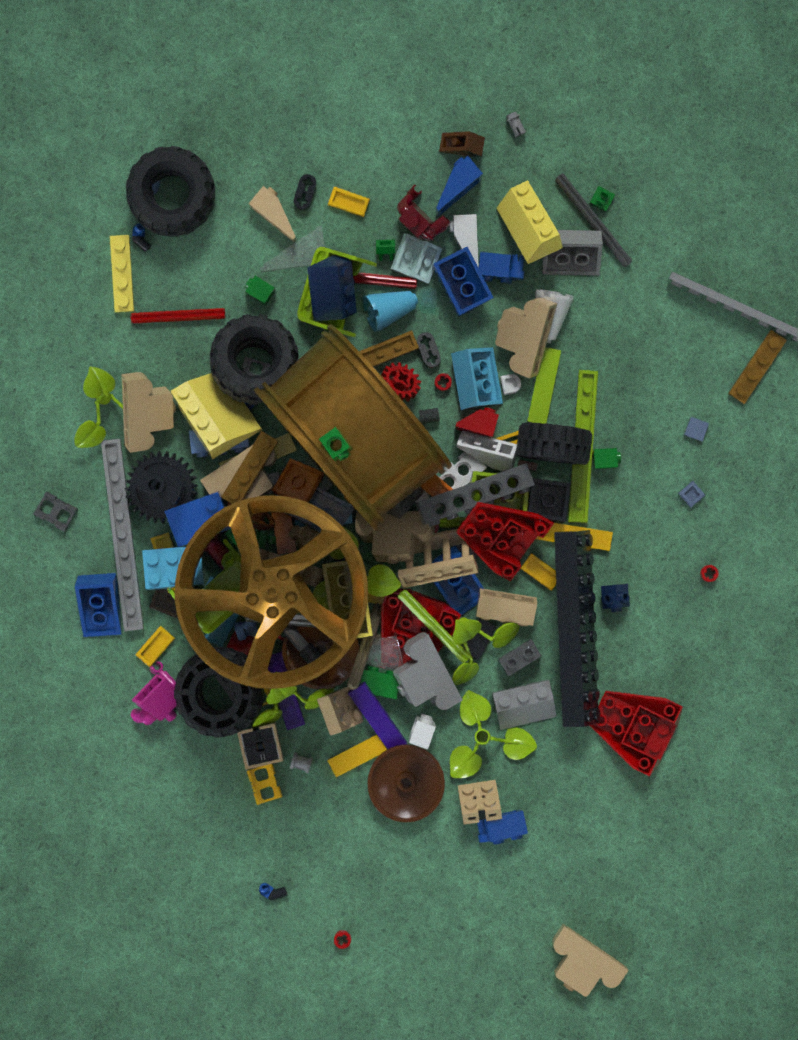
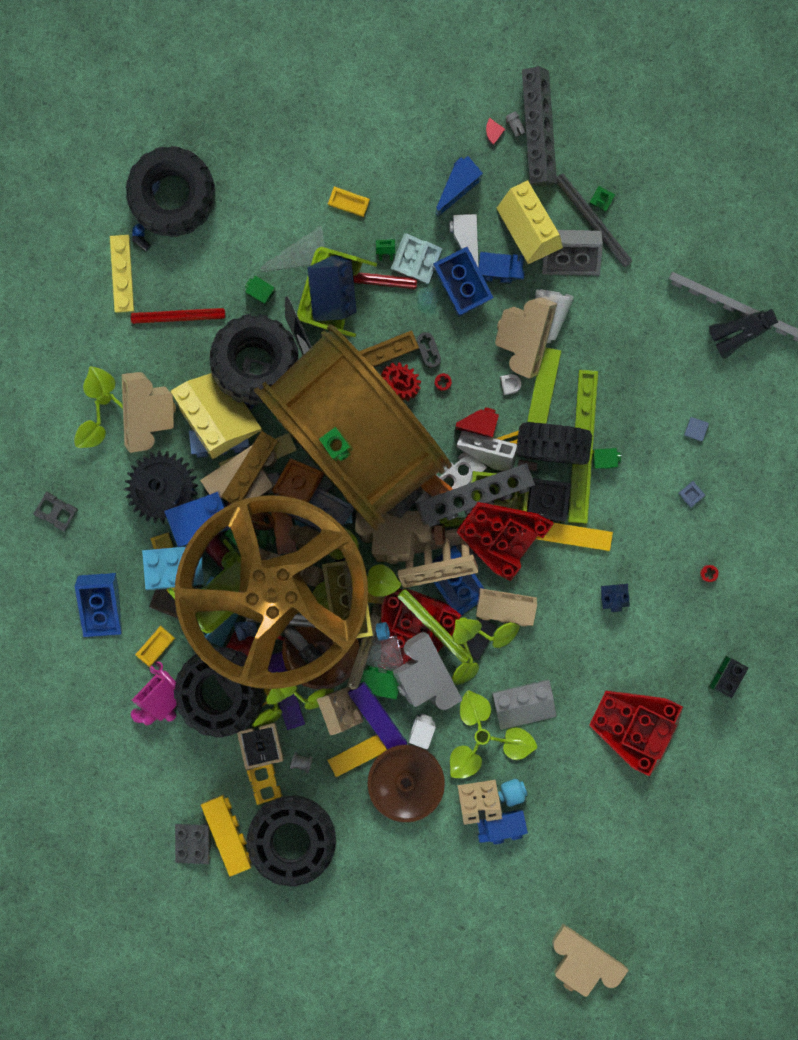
light grey plate [101,439,144,631] -> none
tan slope [249,186,297,242] -> none
arm [259,883,288,900] -> none
black beam [294,174,317,211] -> none
red bush [334,930,351,949] -> none
medium azure cone [363,291,418,332] -> none
dark red torso [397,185,451,241] -> none
dark grey piece [419,408,440,424] -> none
reddish brown slope [439,131,485,157] -> none
medium azure slope [451,347,503,410] -> none
dark grey brick [498,639,541,676] -> none
yellow tile [520,553,556,591] -> none
black brick [554,530,601,727] -> none
pearl gold plate [728,330,787,404] -> none
none -> dark grey hinge [175,824,211,864]
none -> yellow brick [201,794,253,877]
none -> black tyre [247,795,336,887]
none -> sticker [285,296,312,355]
none -> dark azure axle [376,622,390,641]
none -> reddish brown plate [431,523,446,545]
none -> coral tile [486,118,505,146]
none -> medium azure head [498,779,528,807]
none -> dark grey brick [522,66,557,187]
none -> black hips [708,655,749,698]
none -> black piece [709,309,778,359]

